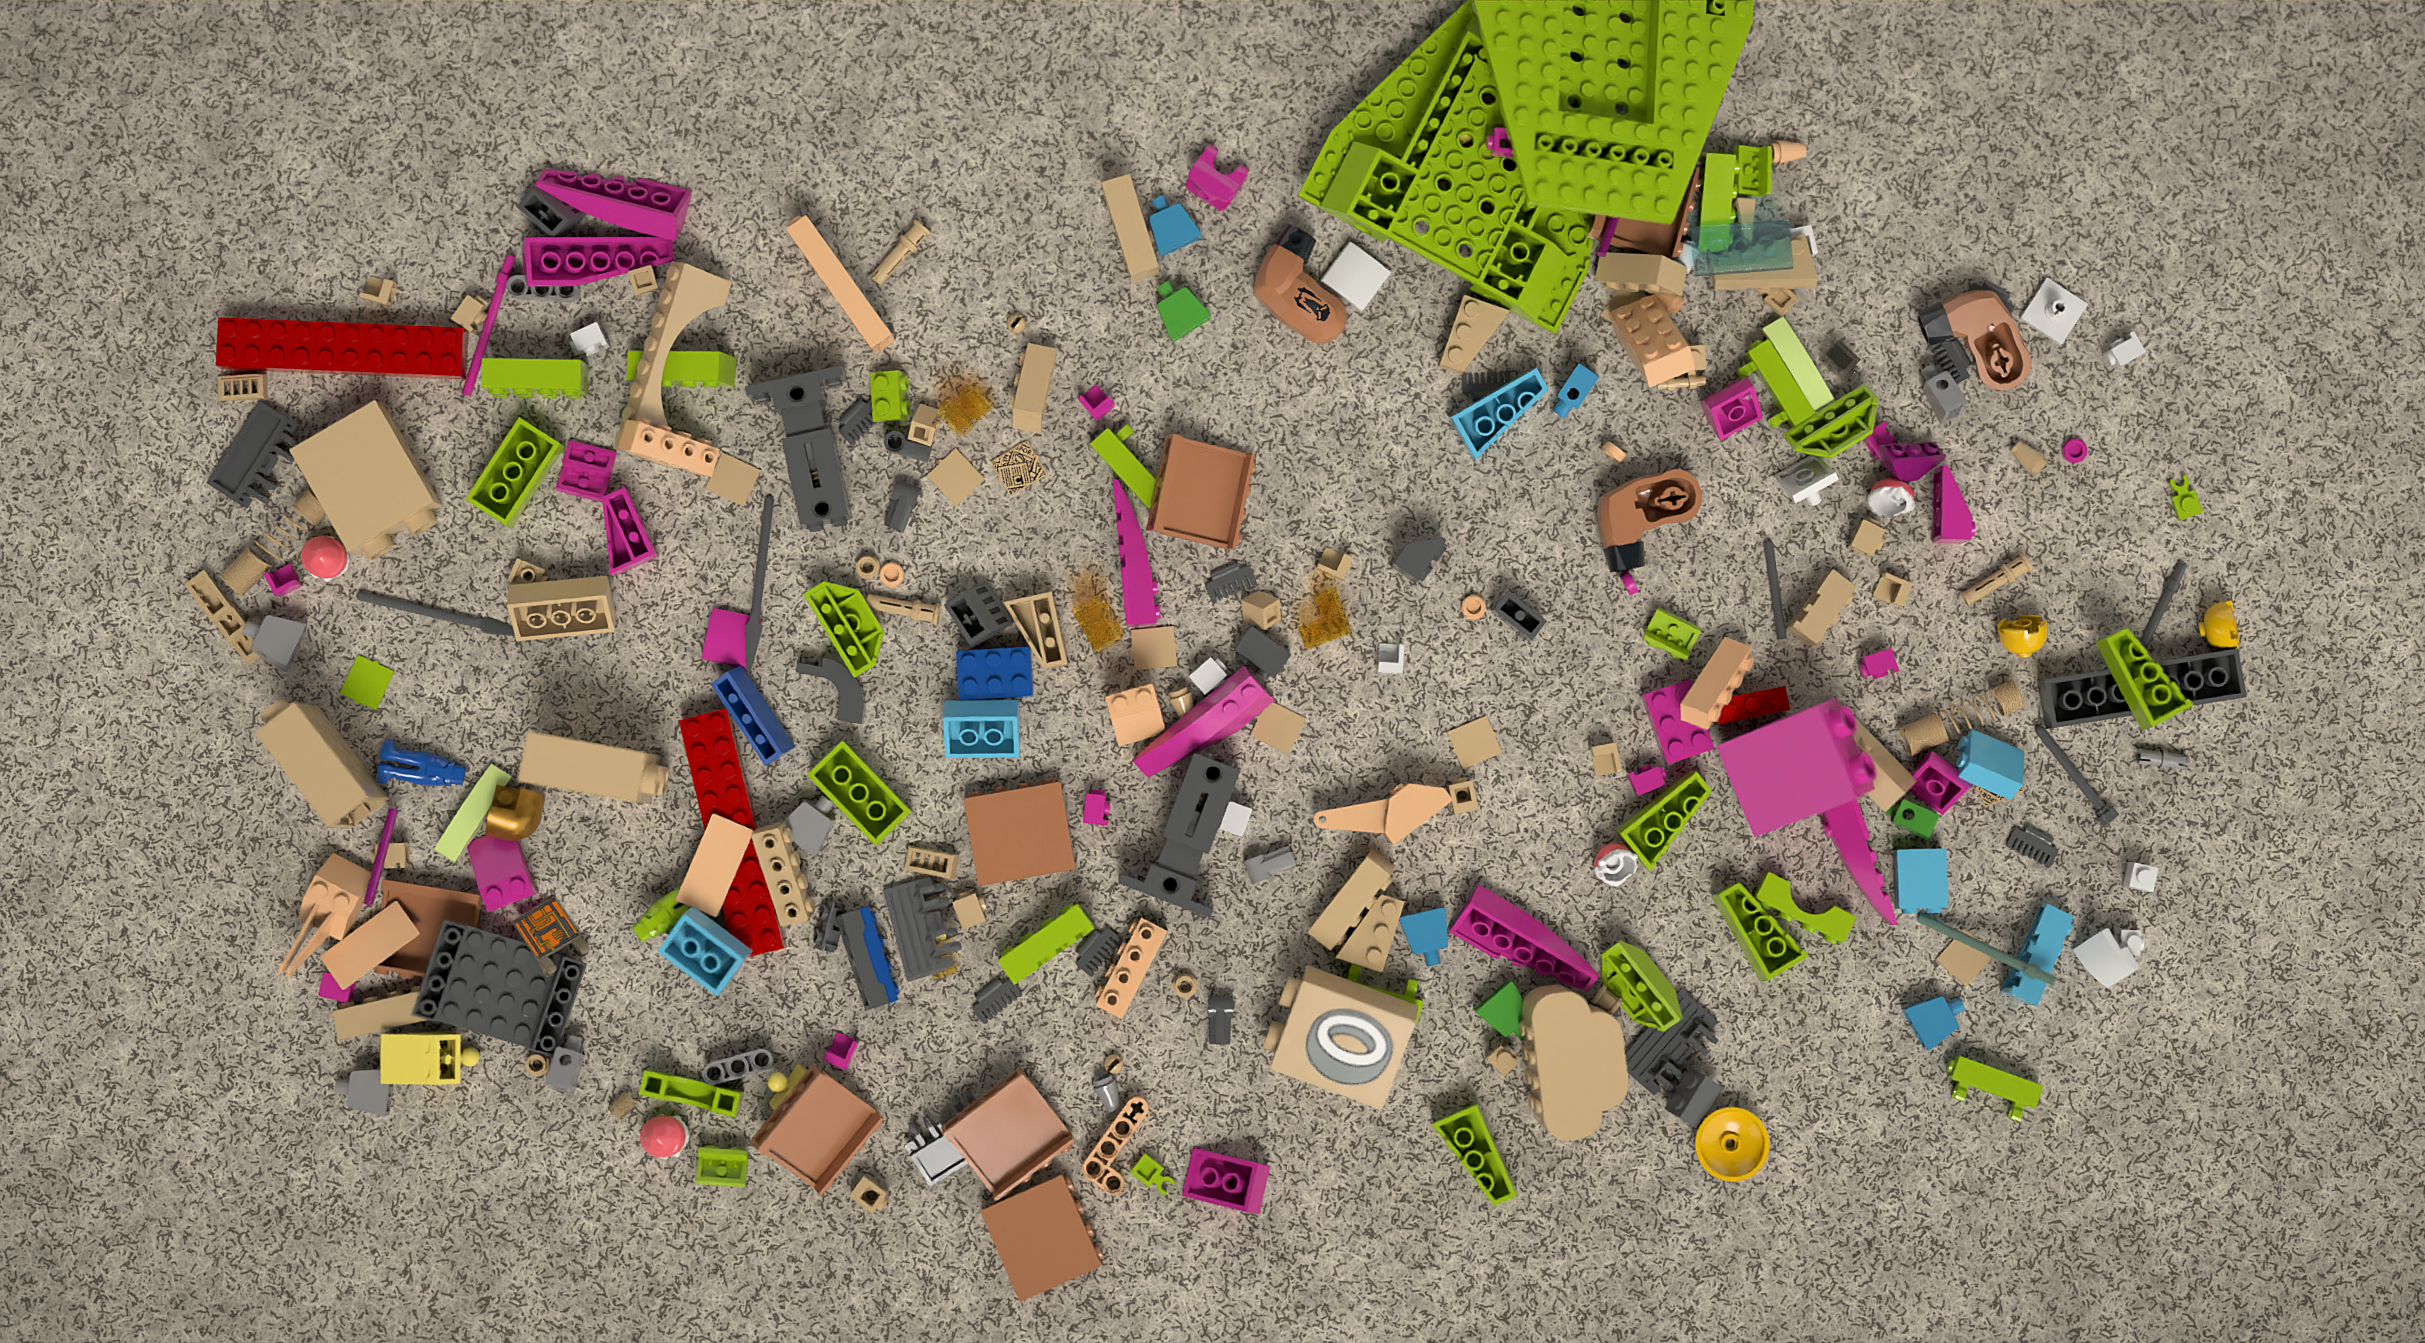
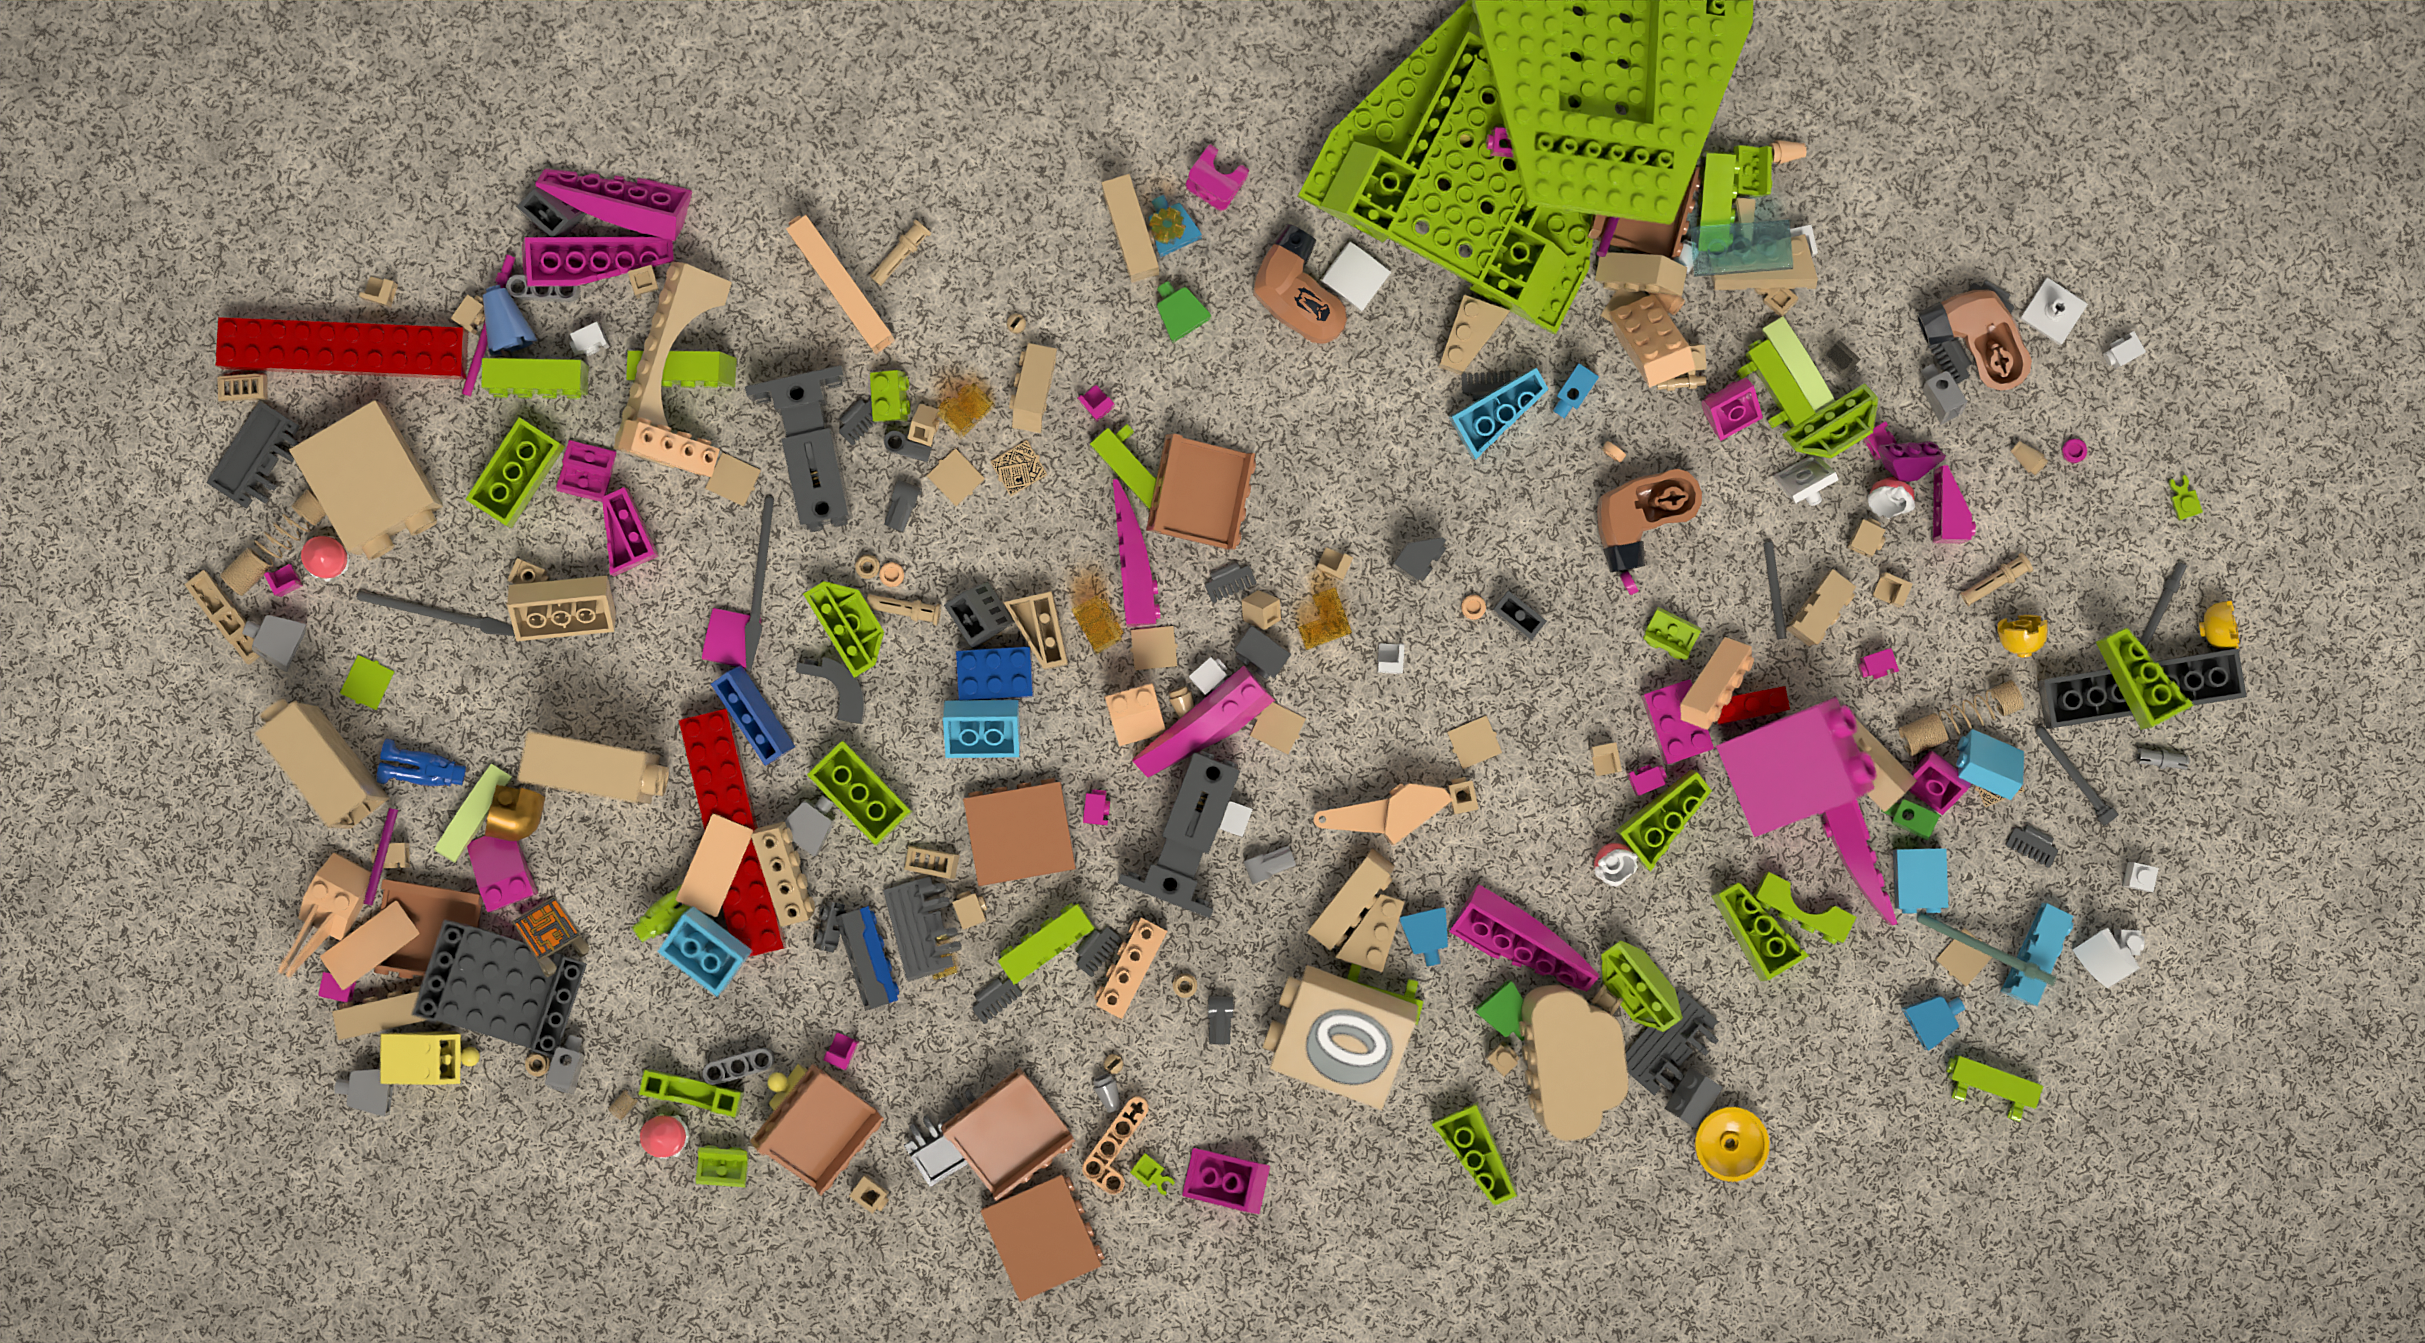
none -> medium blue cone [483,285,537,356]
none -> clear yellow brick [1149,207,1186,245]

